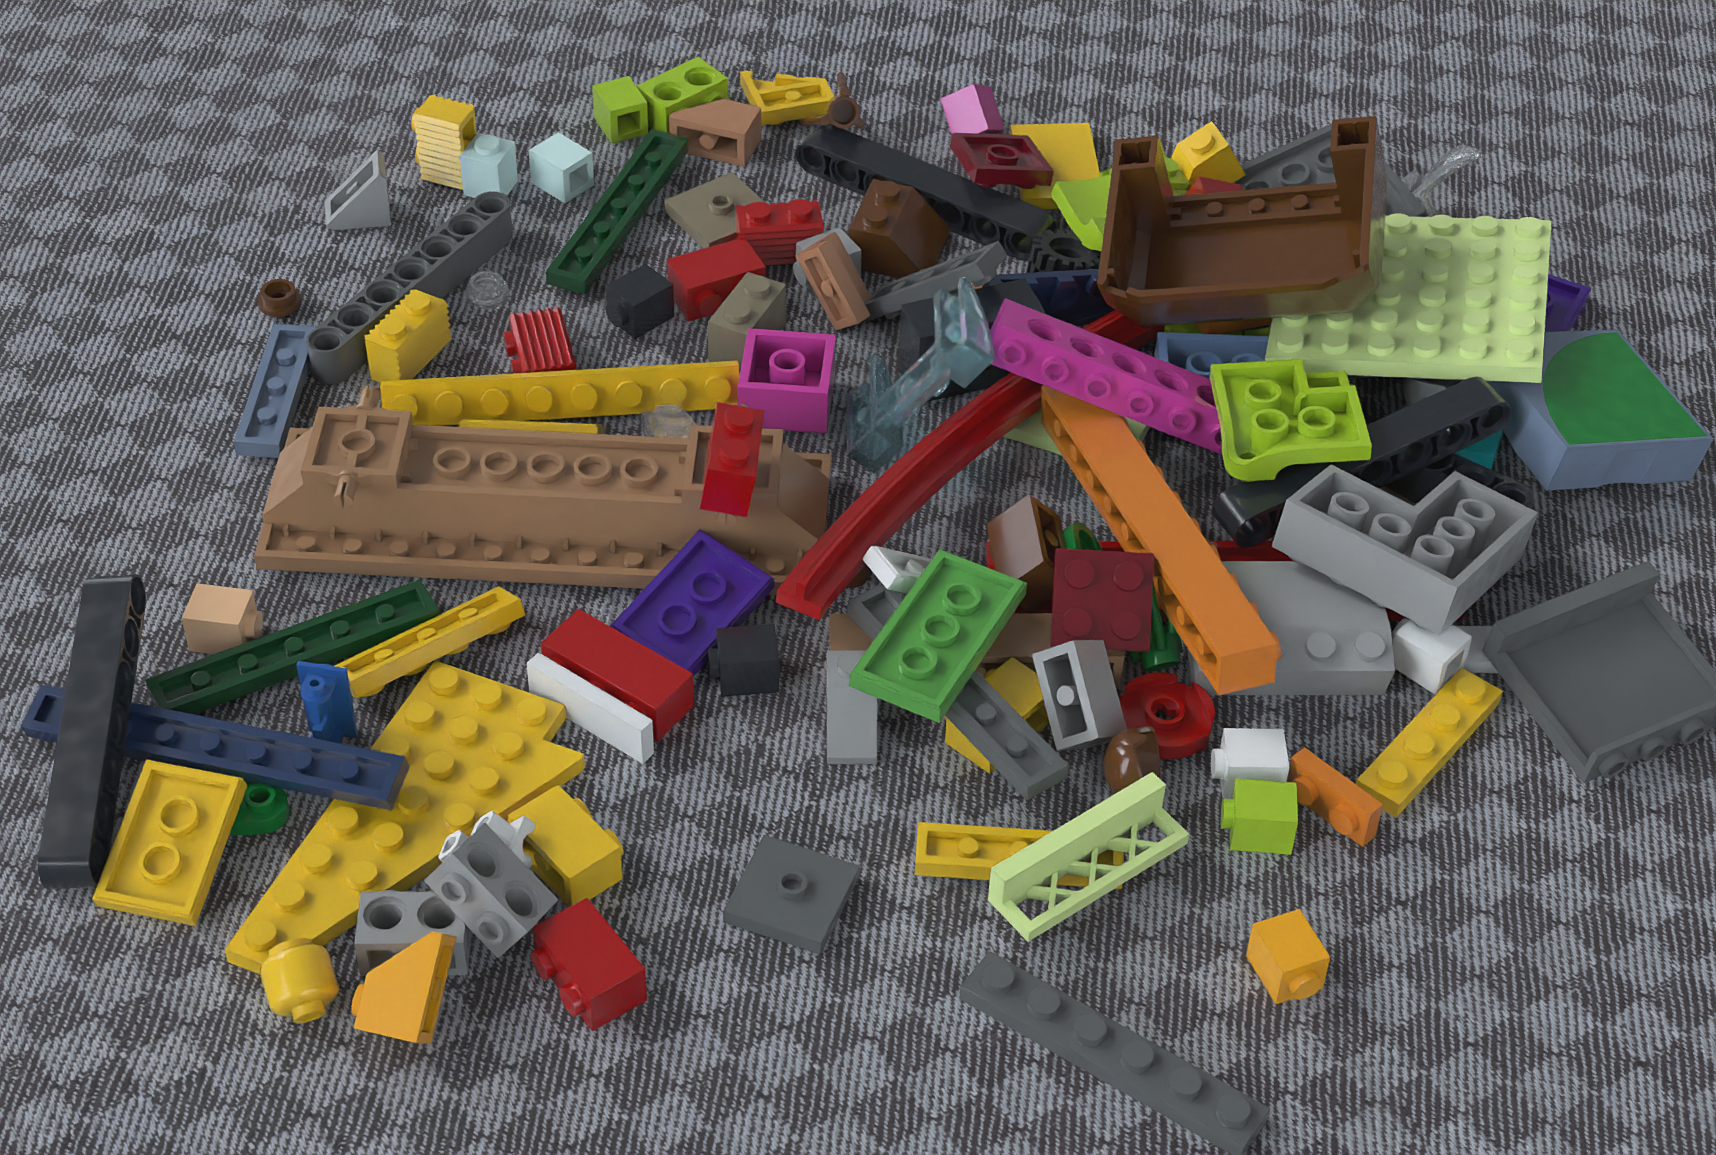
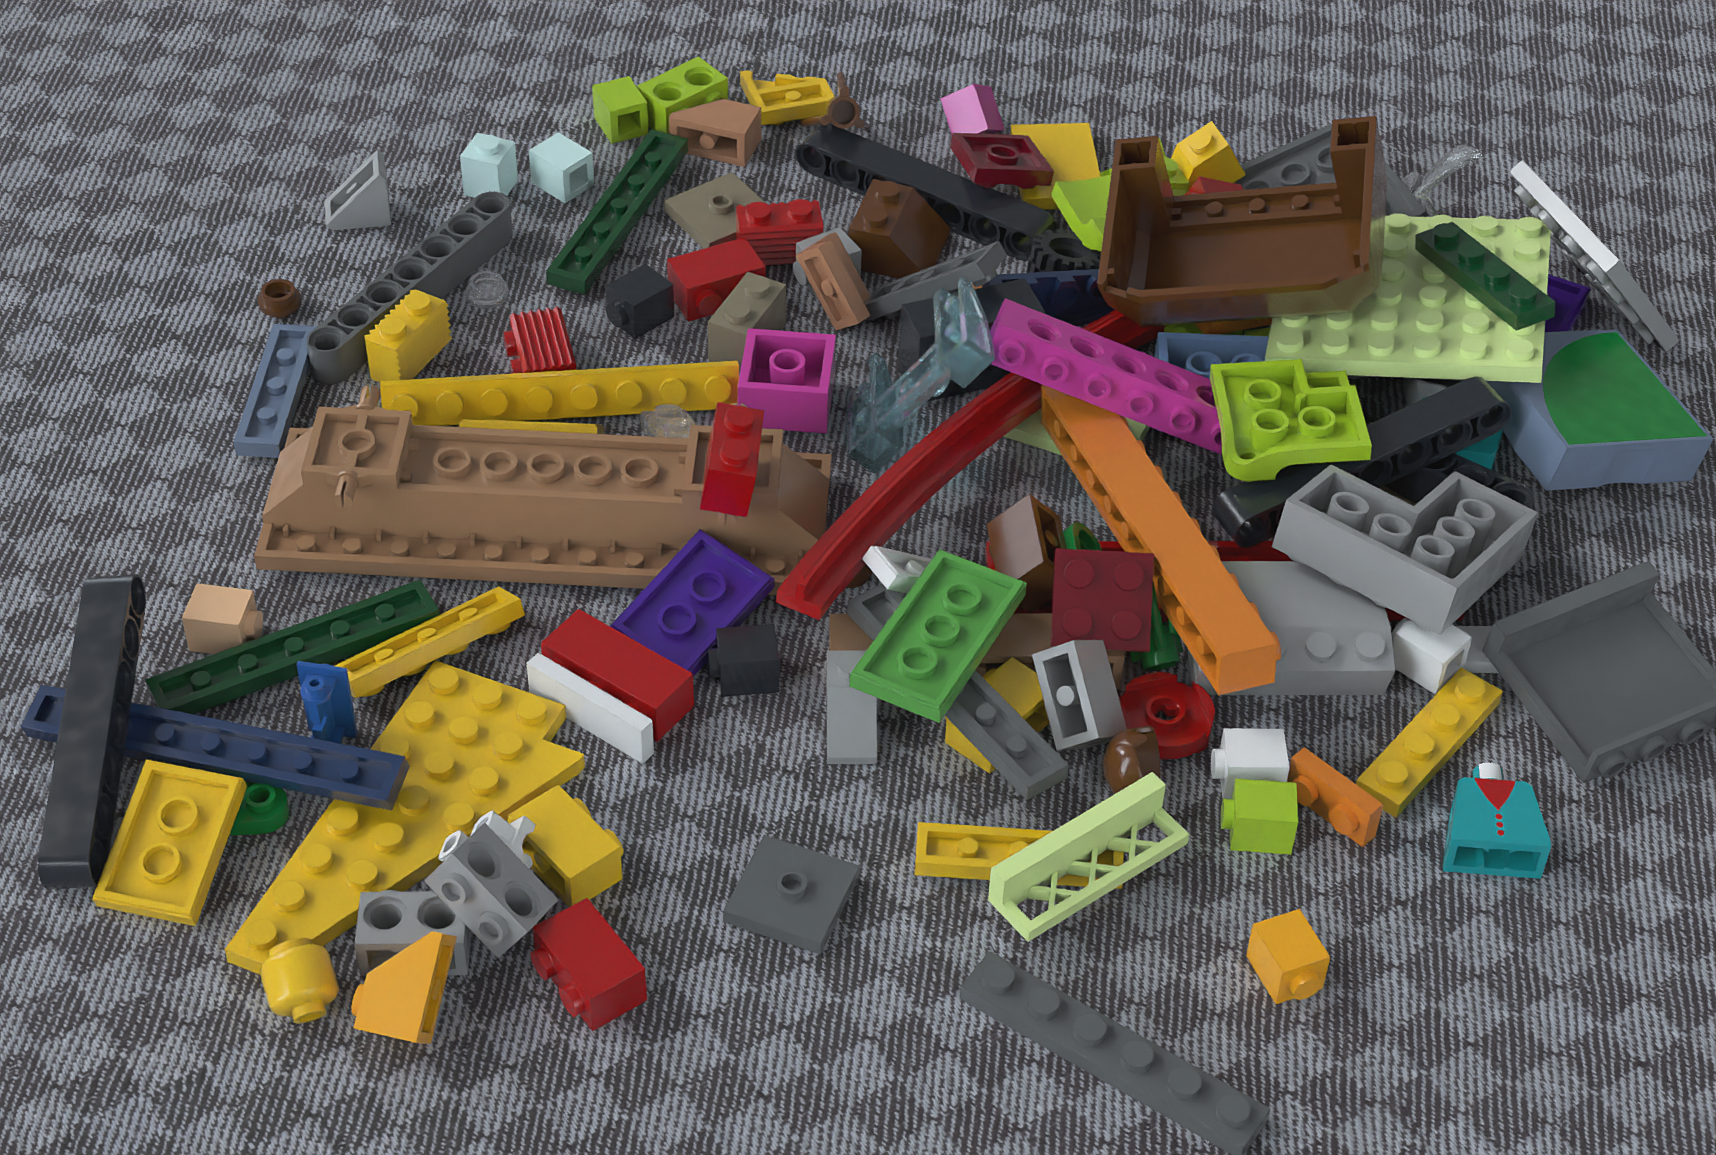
yellow brick [411,94,477,190] -> none
none -> dark green plate [1415,222,1555,331]
none -> teal torso [1443,763,1551,879]
none -> light grey plate [1509,160,1680,351]

